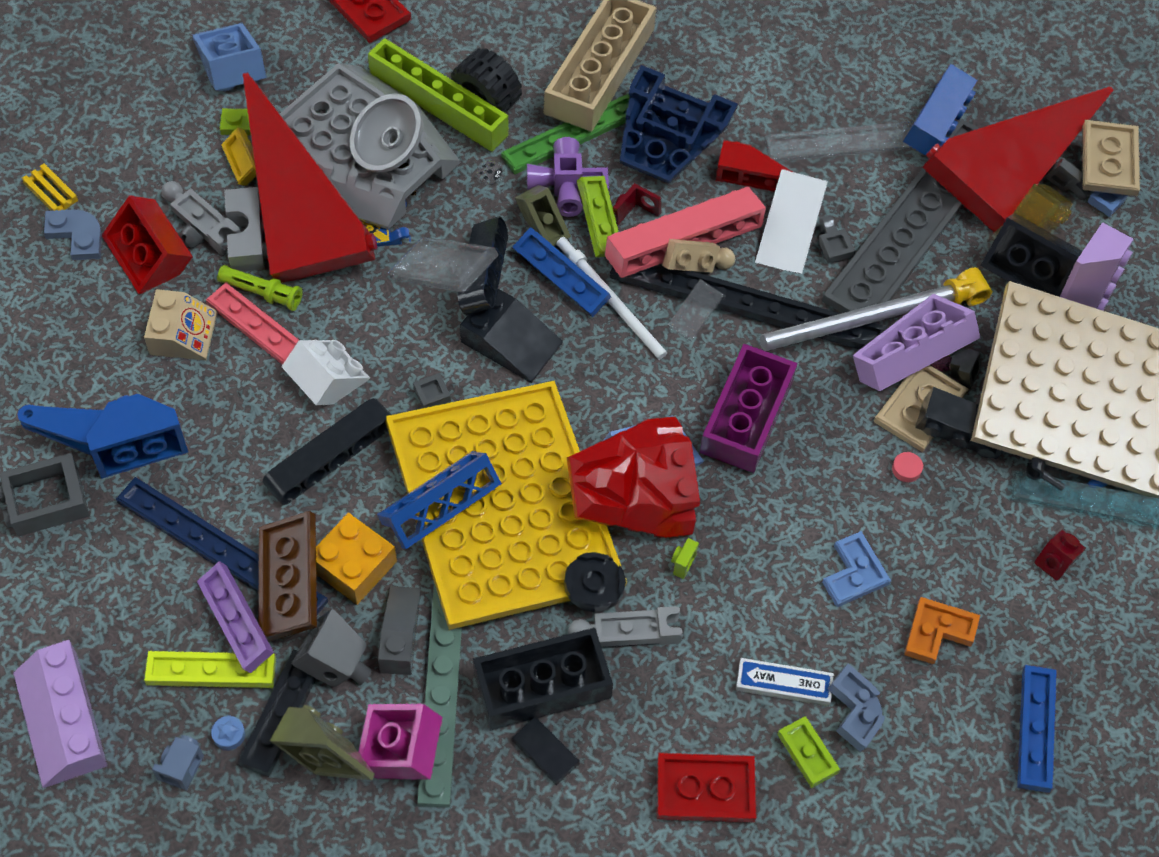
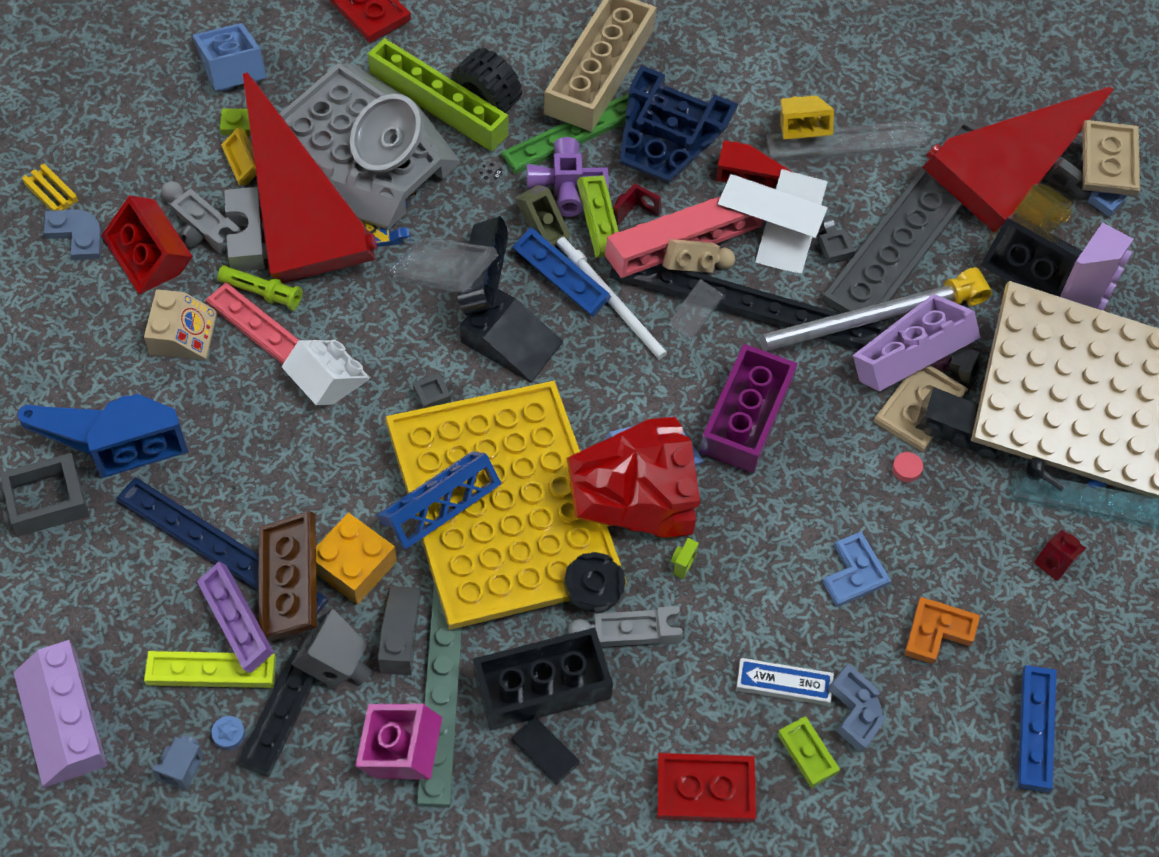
black beam [262,398,392,505] -> none
olive slope [270,705,375,780] -> none
brick [903,64,977,156] -> none
none -> white sticker [718,174,828,238]
none -> yellow torso [780,96,834,140]

